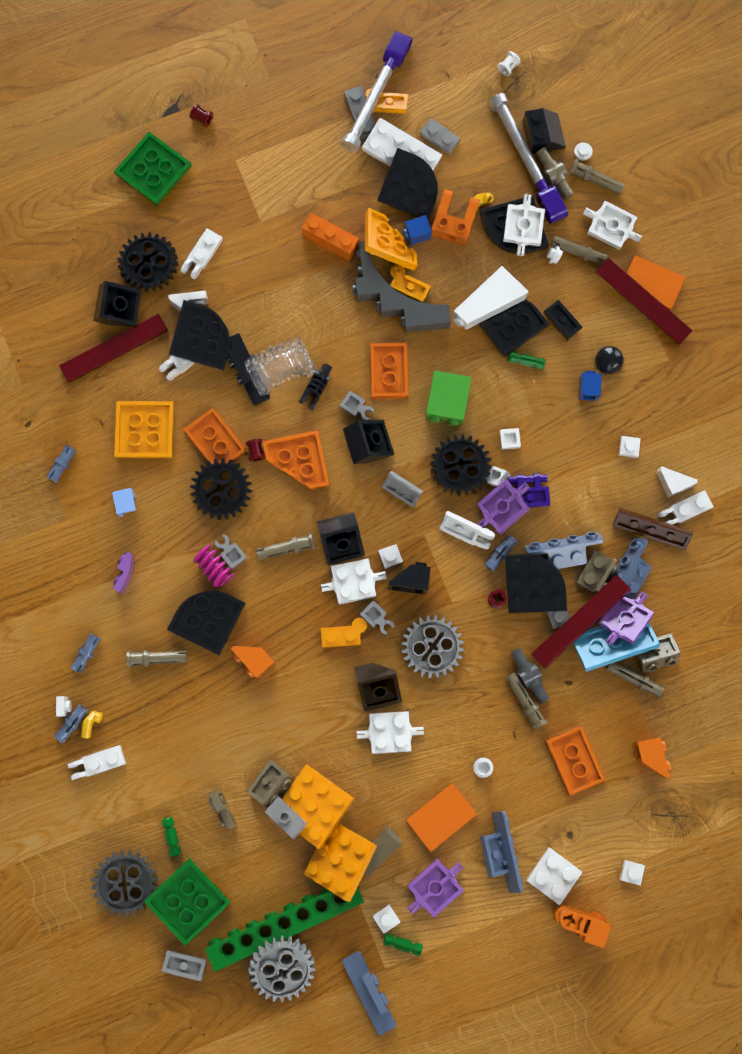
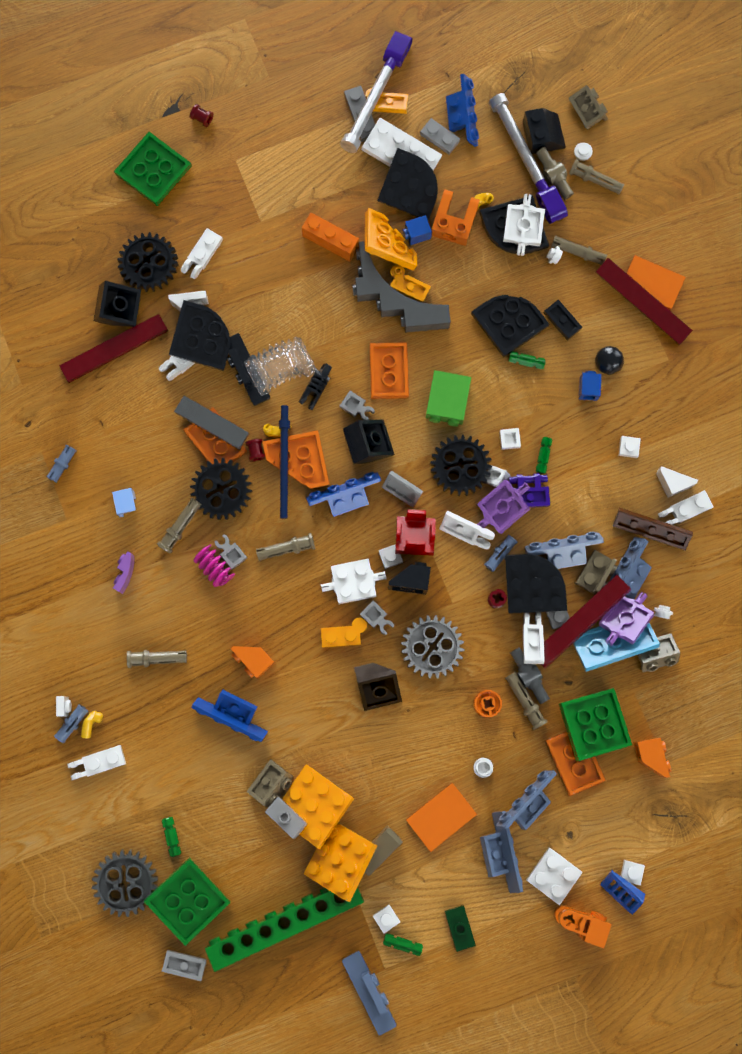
sand blue pin [70,633,101,673] -> none
light orange plate [114,401,174,458] -> none
black plate [167,591,246,656] -> none
dark tan plate [208,789,237,830] -> none
light grey gear [249,936,315,1002] -> none
black slope [317,512,365,565] -> none
white plate [357,711,424,754] -> none
medium lavender plate [407,859,464,918] -> none
white slope [453,266,529,330] -> none
white bush [497,51,521,77] -> none
white plate [583,201,642,250] -> none
dark tan pin [606,662,664,698] -> none
none -> dark tan pin [157,498,202,553]
none -> dark grey tile [174,396,249,450]
none -> blue bracket [191,690,268,742]
none -> yellow arm [263,423,292,438]
none -> dark blue bar [279,405,290,519]
none -> bracket [306,472,381,517]
none -> red panel [395,509,436,556]
none -> dark green plate [445,905,476,952]
none -> blue bracket [446,73,479,147]
none -> orange wheel [474,690,502,718]
none -> sand blue bracket [496,770,557,830]
none -> white hinge [523,612,544,664]
none -> green axle [536,437,552,474]
none -> green plate [559,688,632,762]
none -> dark tan bracket [569,85,608,130]
none -> blue slope [600,870,645,915]
none -> white plate [654,605,673,619]

